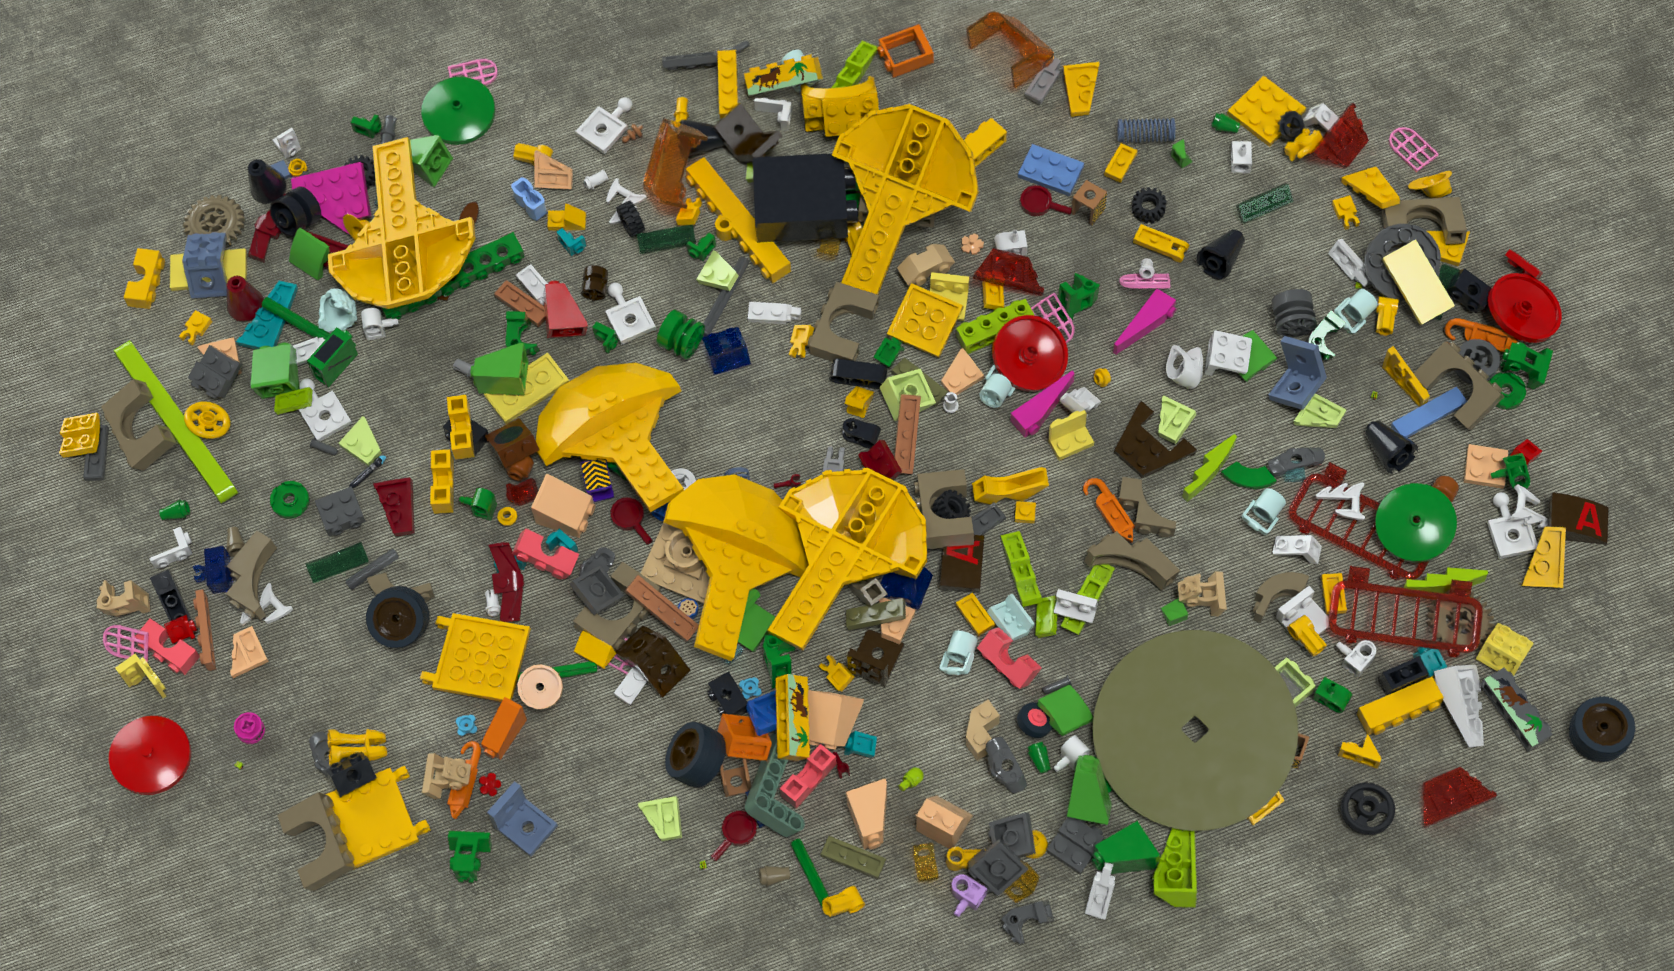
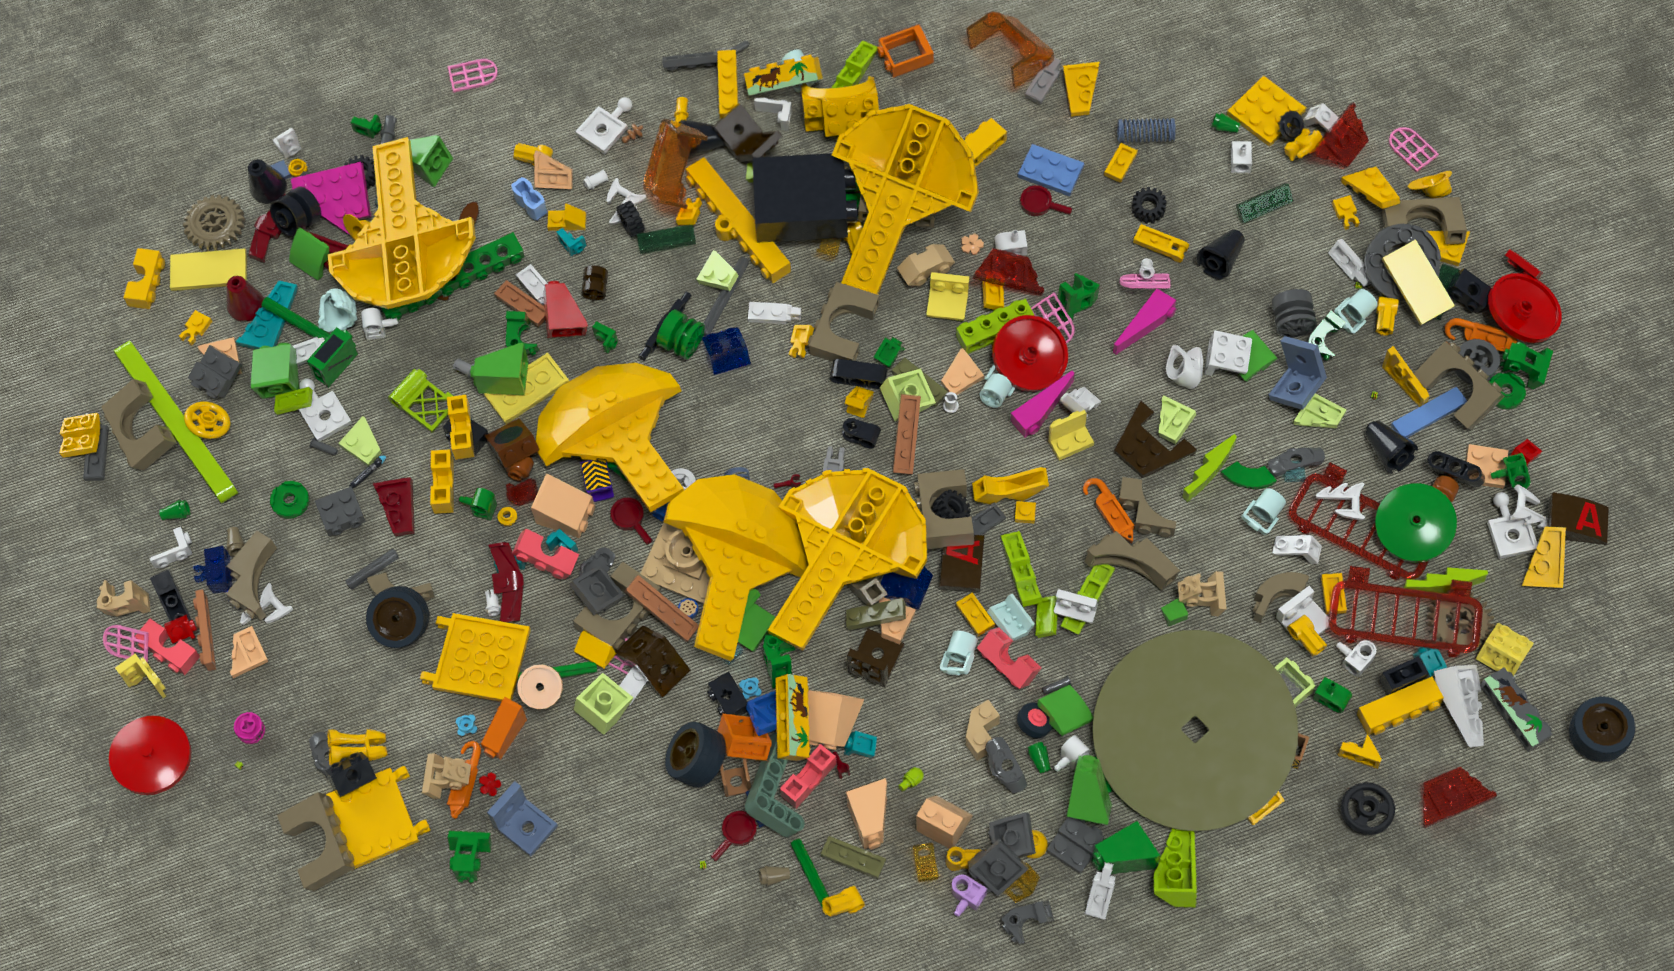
sand blue bracket [182,232,227,298] -> none
clear green plate [305,542,369,583] -> none
green dish [421,77,496,145] -> none
white plate [605,283,656,345] -> none
yellowish green wing [638,796,682,841] -> none
green bracket [686,232,716,261] -> none
yellow plate [819,655,855,692] -> none
dark red bracket [858,440,902,480] -> none
yellow plate [887,283,964,358] -> none
medium nougat piece [1072,180,1107,226] -> none
yellow plate [1094,368,1111,387] -> none
bright green slope [1171,140,1192,168] -> none
none -> lime piece [388,369,453,433]
none -> yellowish green slope [574,673,633,734]
none -> black piece [638,291,692,361]
none -> black beam [1428,451,1485,488]

